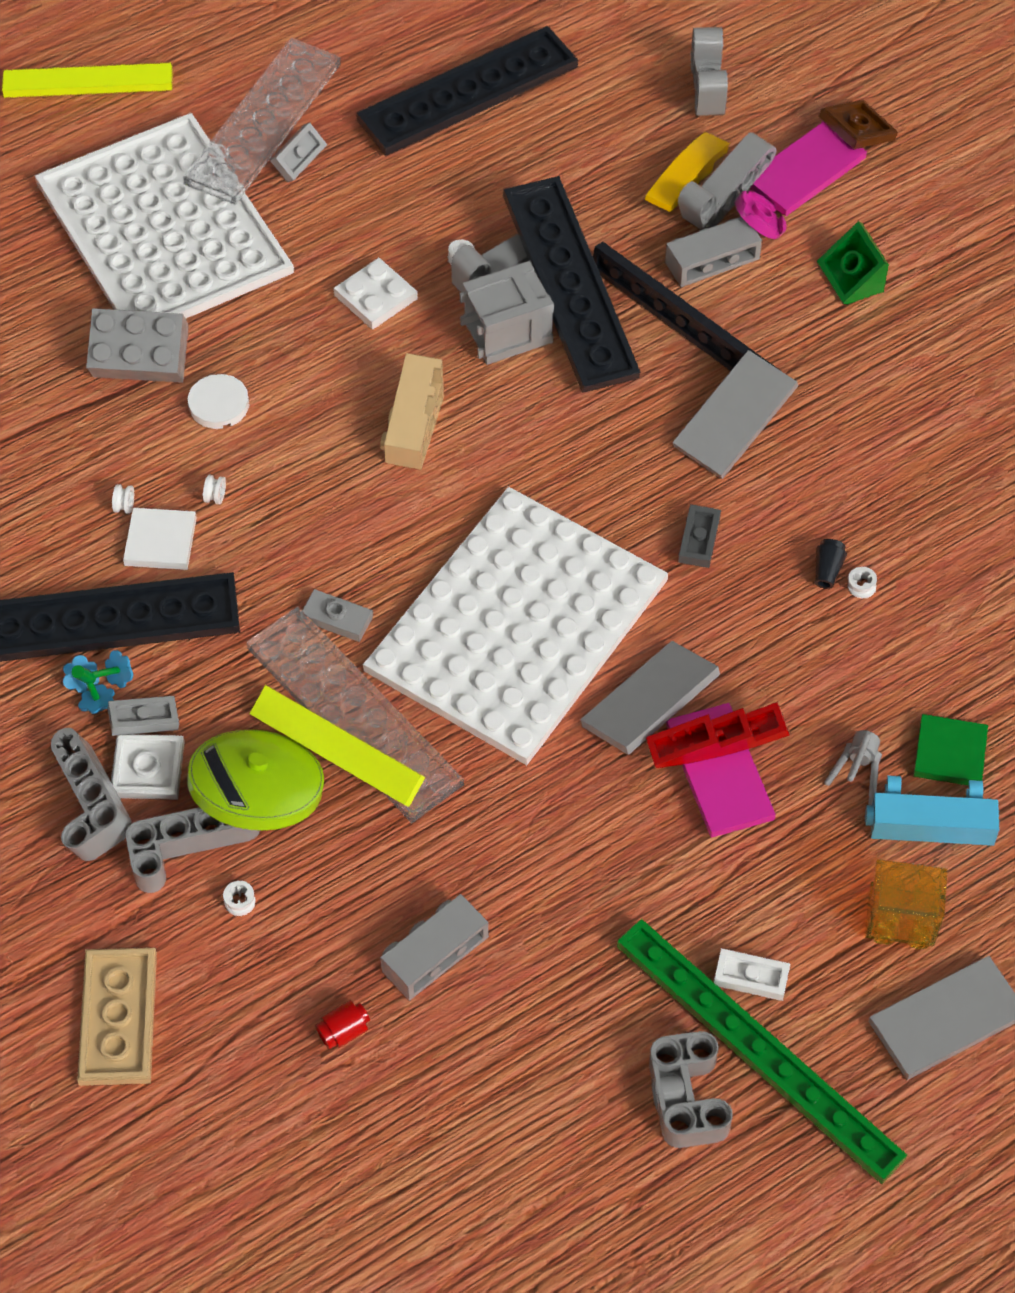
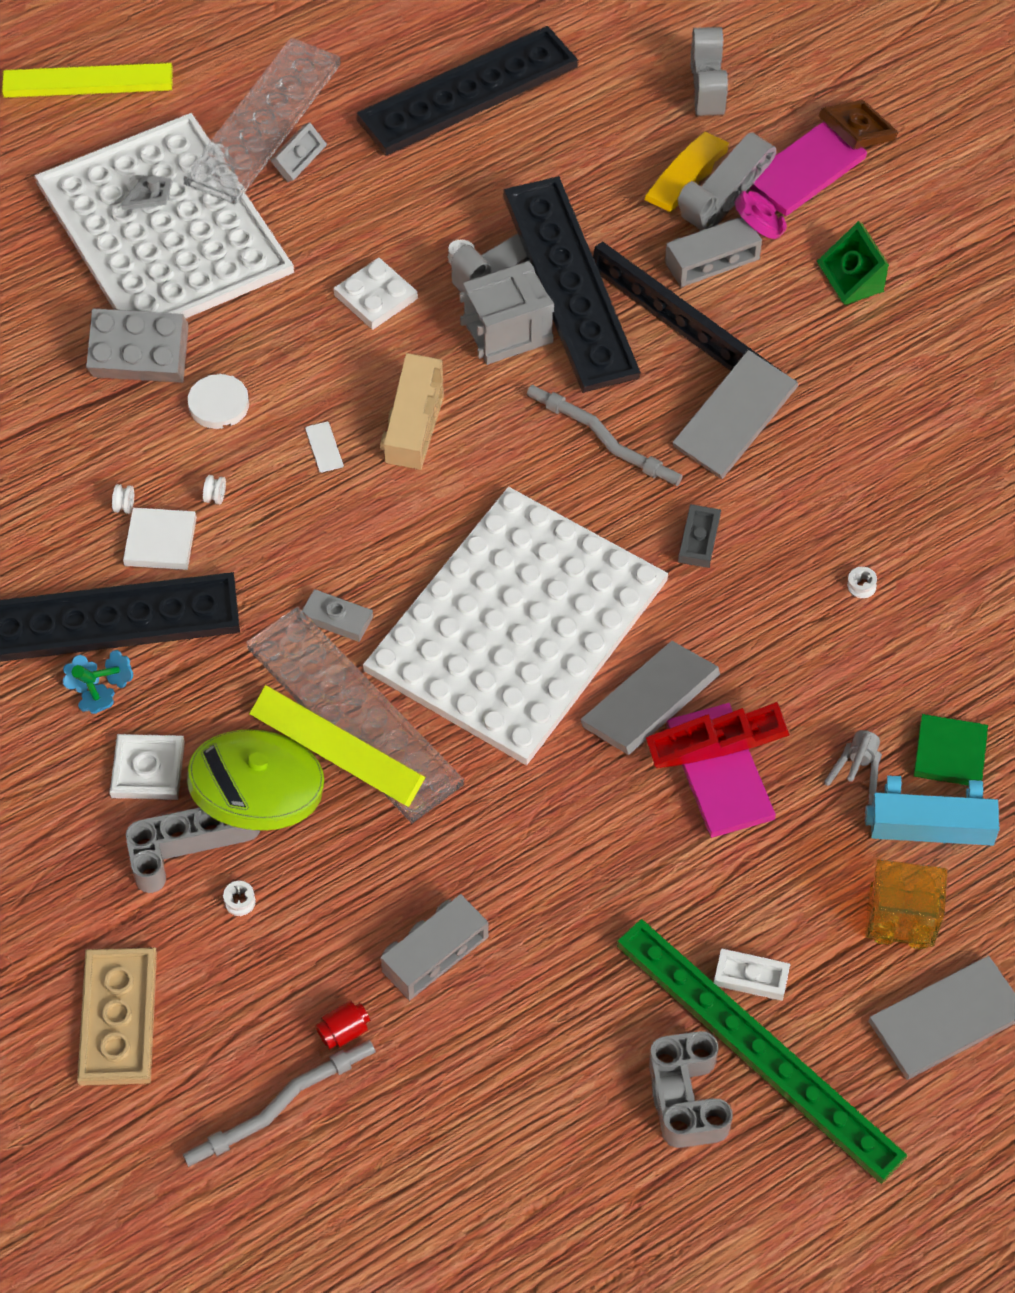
light grey beam [51,728,132,861] -> none
light grey plate [107,696,179,736] -> none
black cone [815,539,847,589] -> none
none -> light grey piece [121,175,173,210]
none -> light grey bar [182,1040,376,1167]
none -> white sticker [305,422,344,473]
none -> light grey bar [527,385,682,486]

